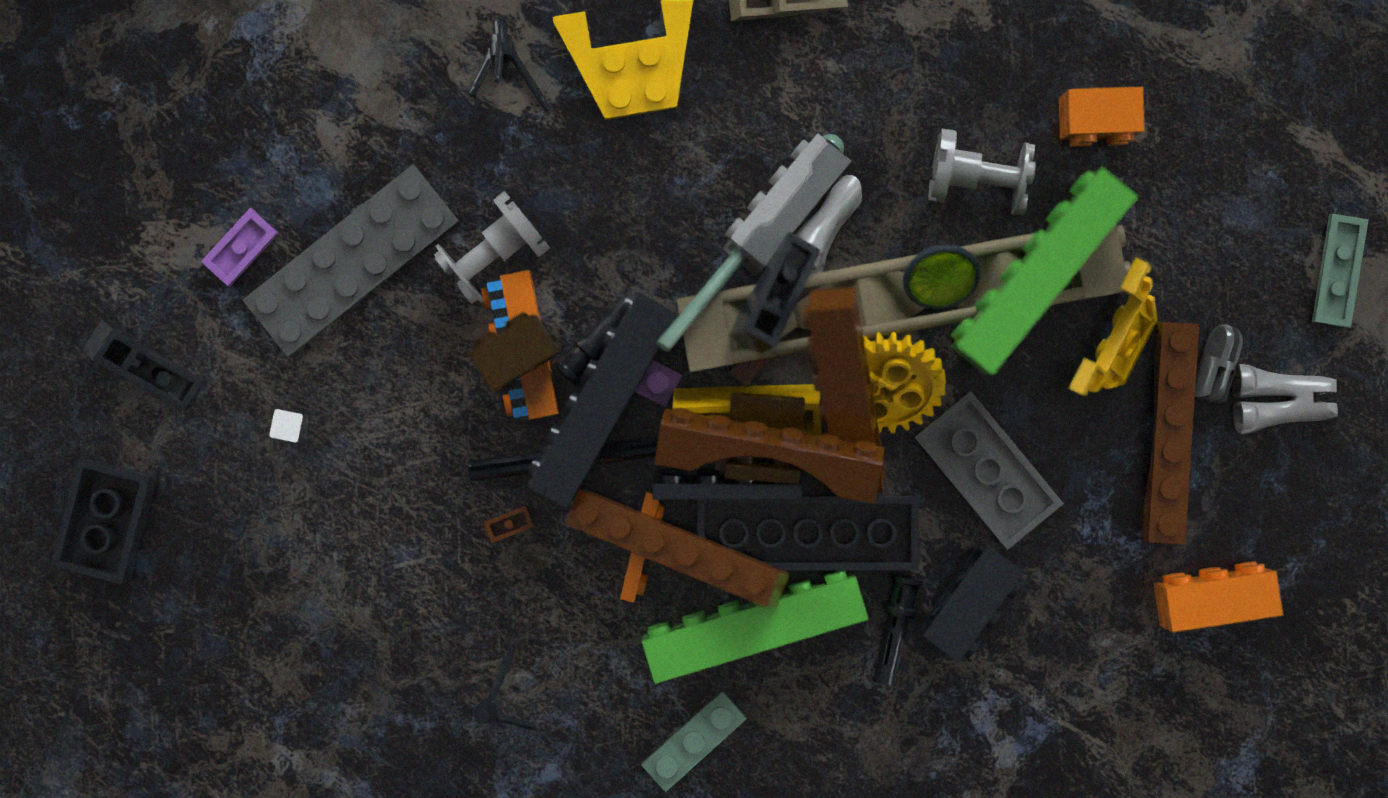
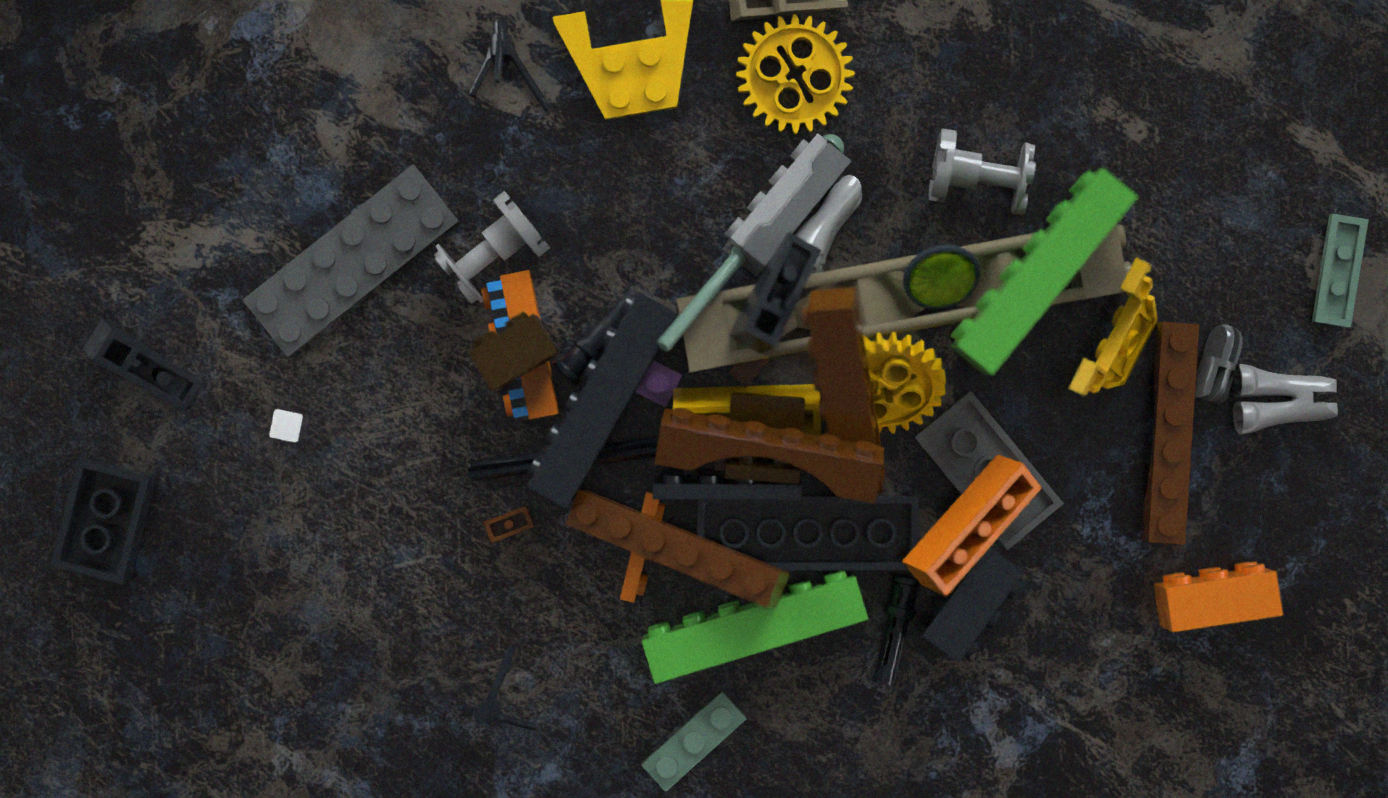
medium lavender plate [201,208,279,287] -> none
orange brick [1059,87,1144,147] -> none
none -> yellow gear [736,14,855,134]
none -> orange brick [902,454,1042,596]

